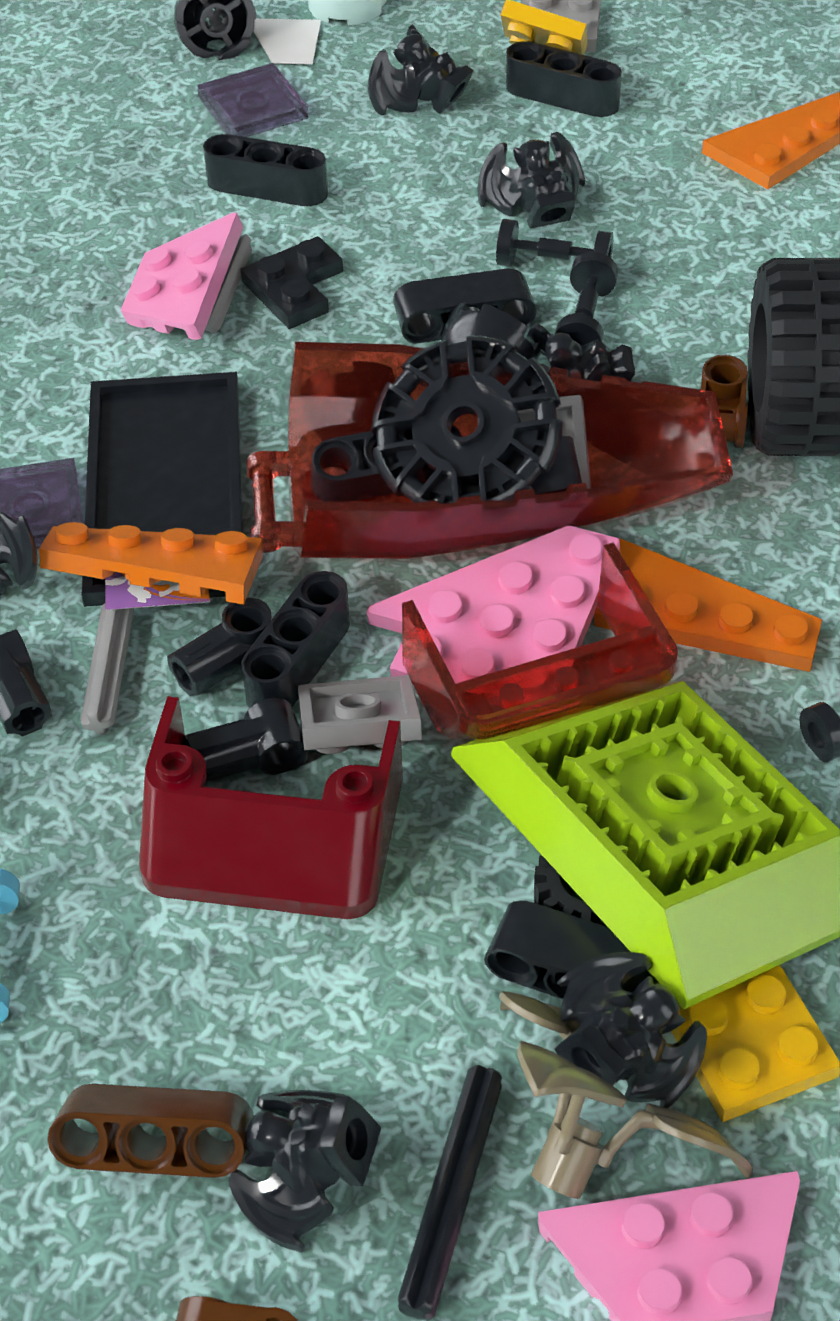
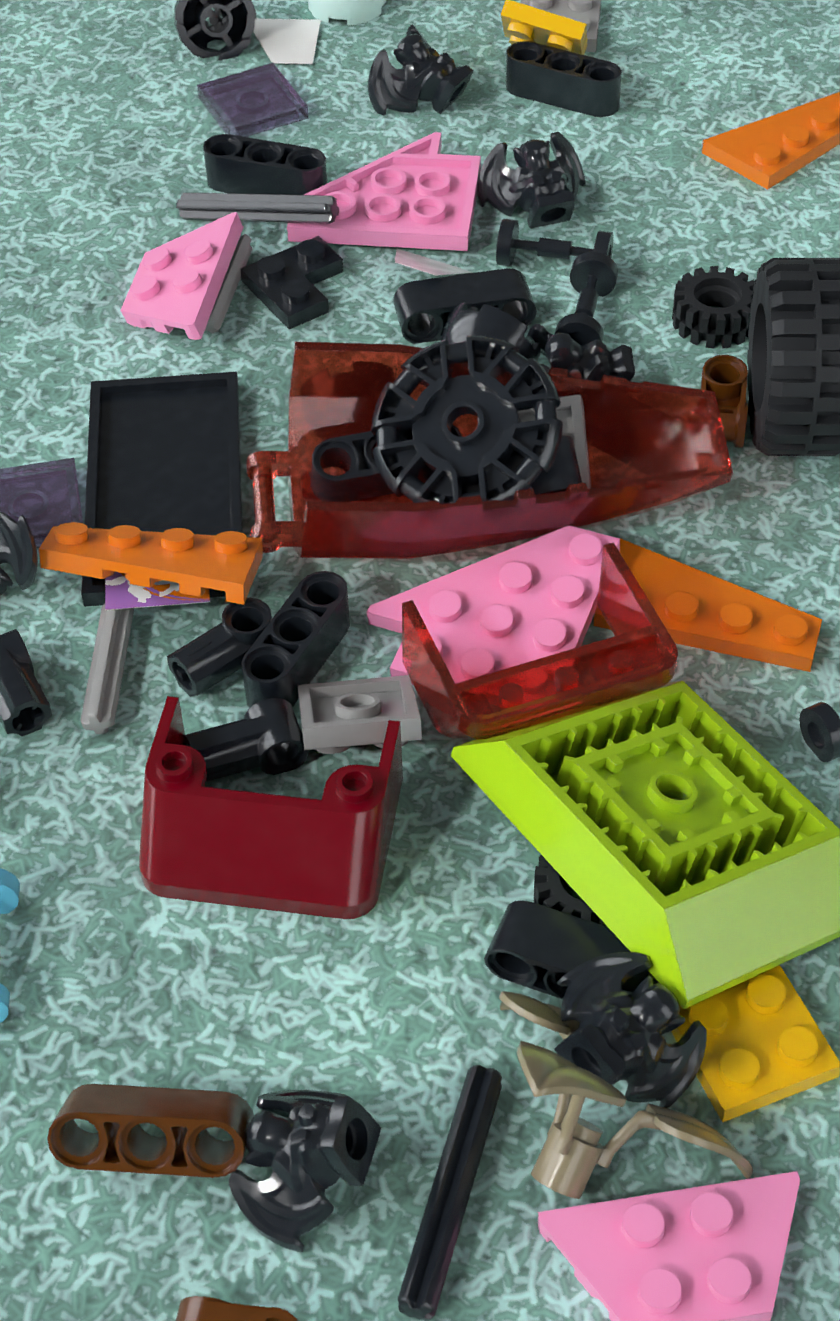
none -> axle [176,192,339,224]
none -> bright pink wing [287,132,481,251]
none -> white sticker [395,248,473,276]
none -> black tyre [672,266,755,349]

